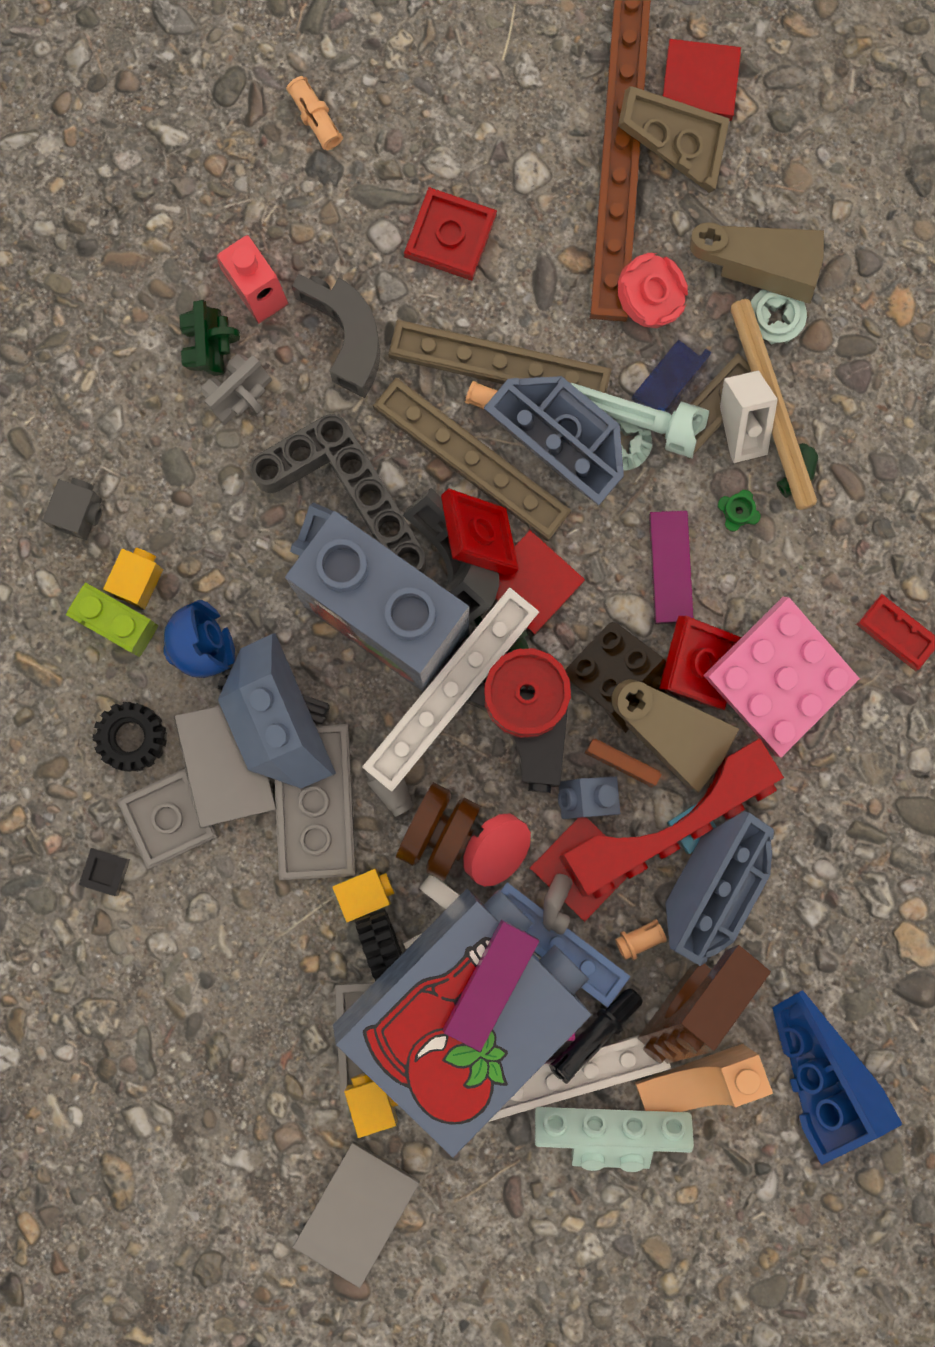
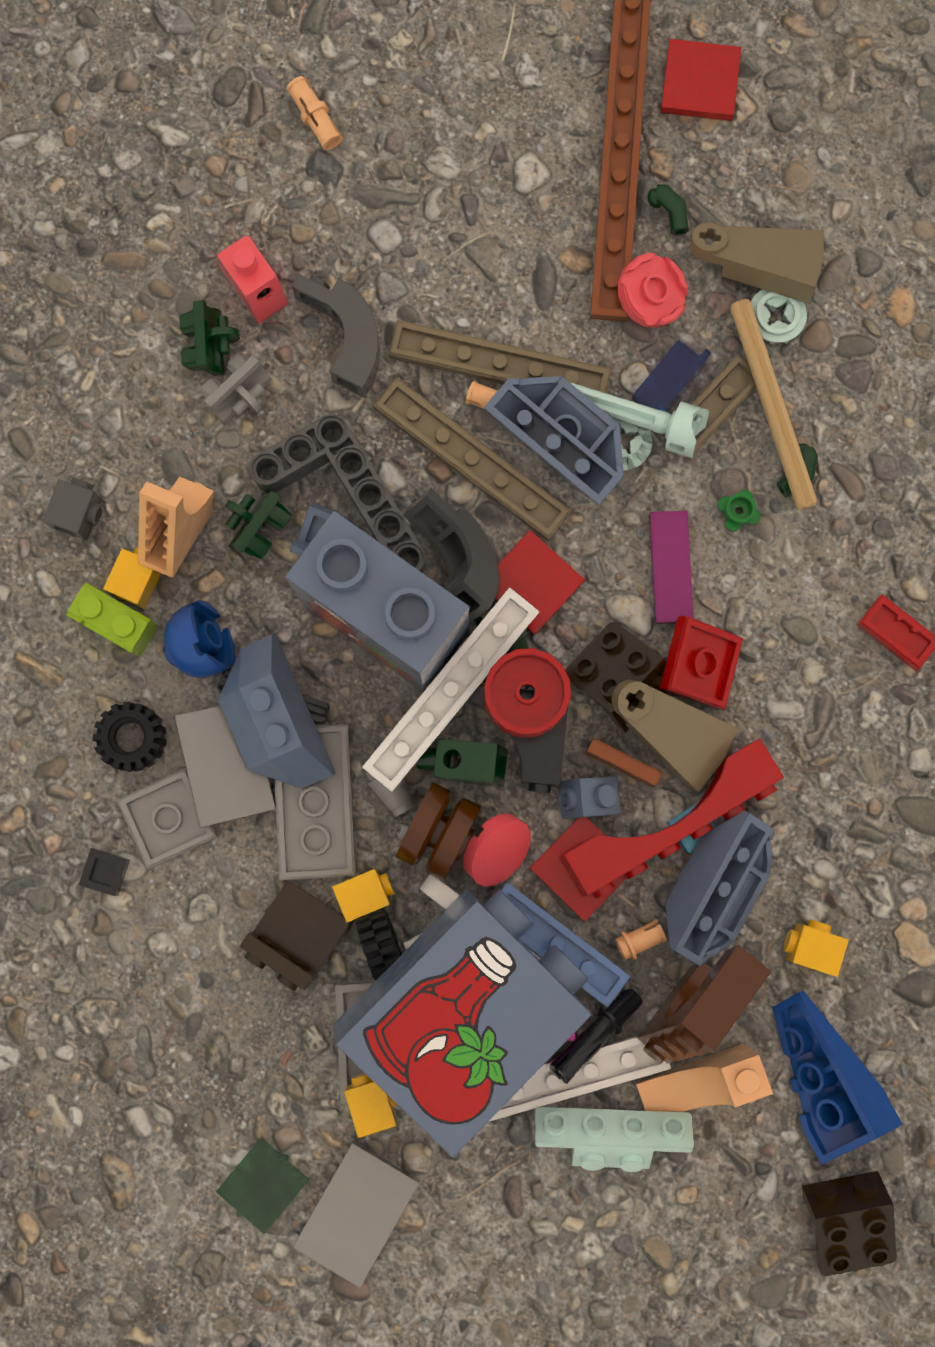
red tile [404,187,497,281] -> none
red tile [441,488,519,577] -> none
magenta tile [442,919,540,1052] -> none
light grey arm [543,874,573,935] -> none
dark tan wing [618,86,730,193] -> none
bright pink plate [703,596,860,758] -> none
white slope [720,370,778,463] -> none
none -> light nougat arch [138,476,214,578]
none -> clear green piece [216,1137,309,1234]
none -> dark green hips [225,491,292,559]
none -> dark brown bracket [239,882,349,991]
none -> dark green torso [416,739,508,787]
none -> dark green arm [647,184,689,235]
none -> yellow brick [783,919,849,977]
none -> dark brown bracket [802,1171,897,1276]

